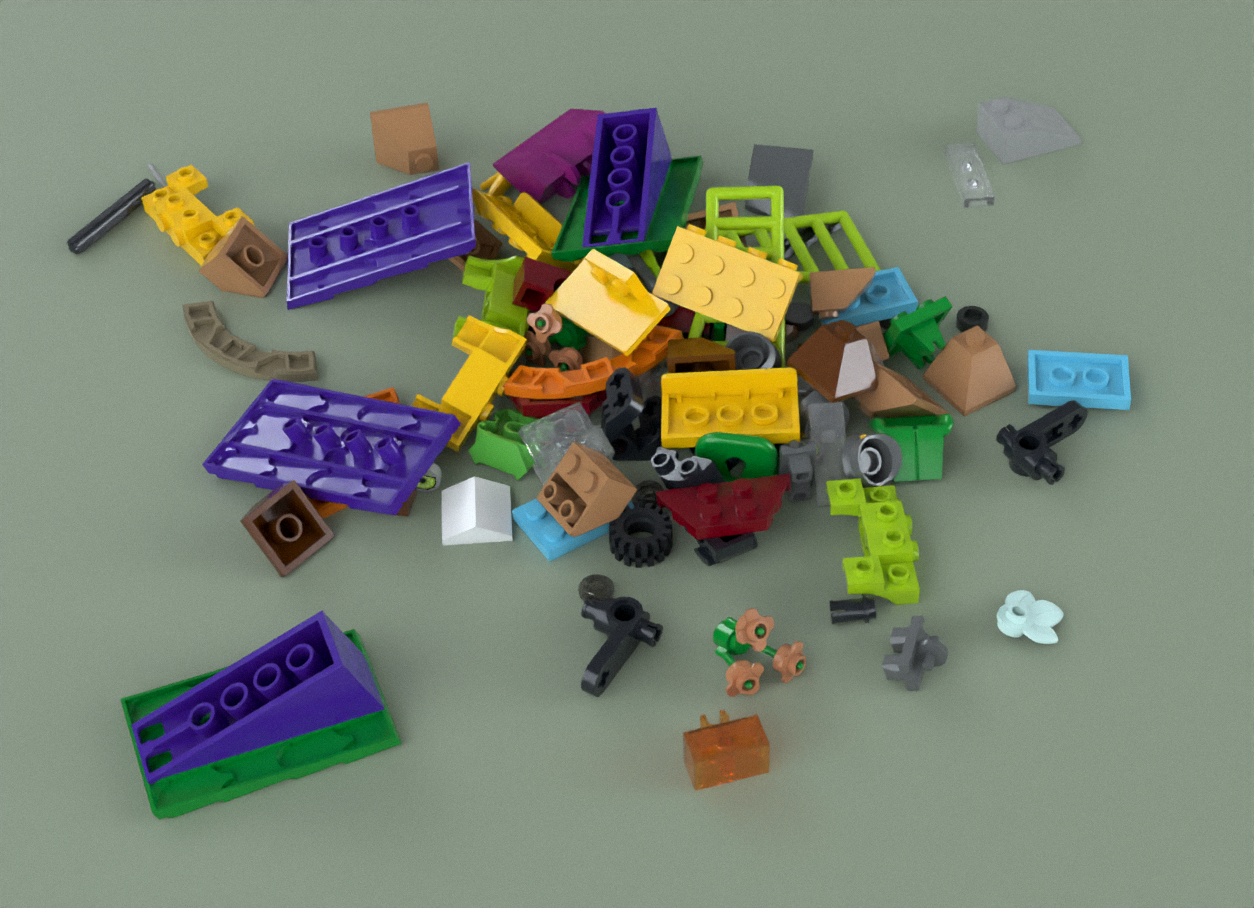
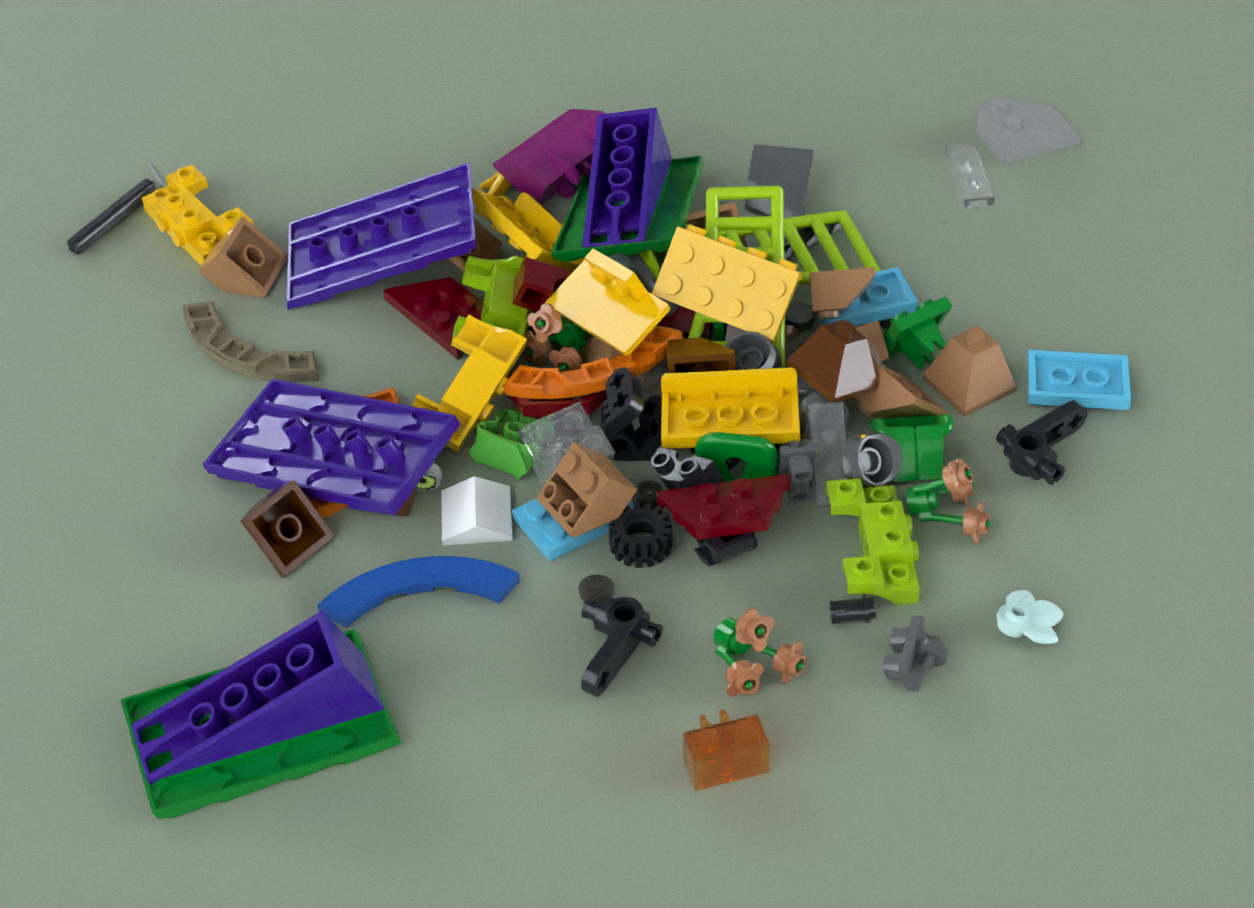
medium nougat slope [370,102,439,175] -> none
pearl dark grey tile [956,306,989,332] -> none
none -> blue tile [317,556,520,628]
none -> dark red wing [383,277,483,360]
none -> plant [906,458,991,544]

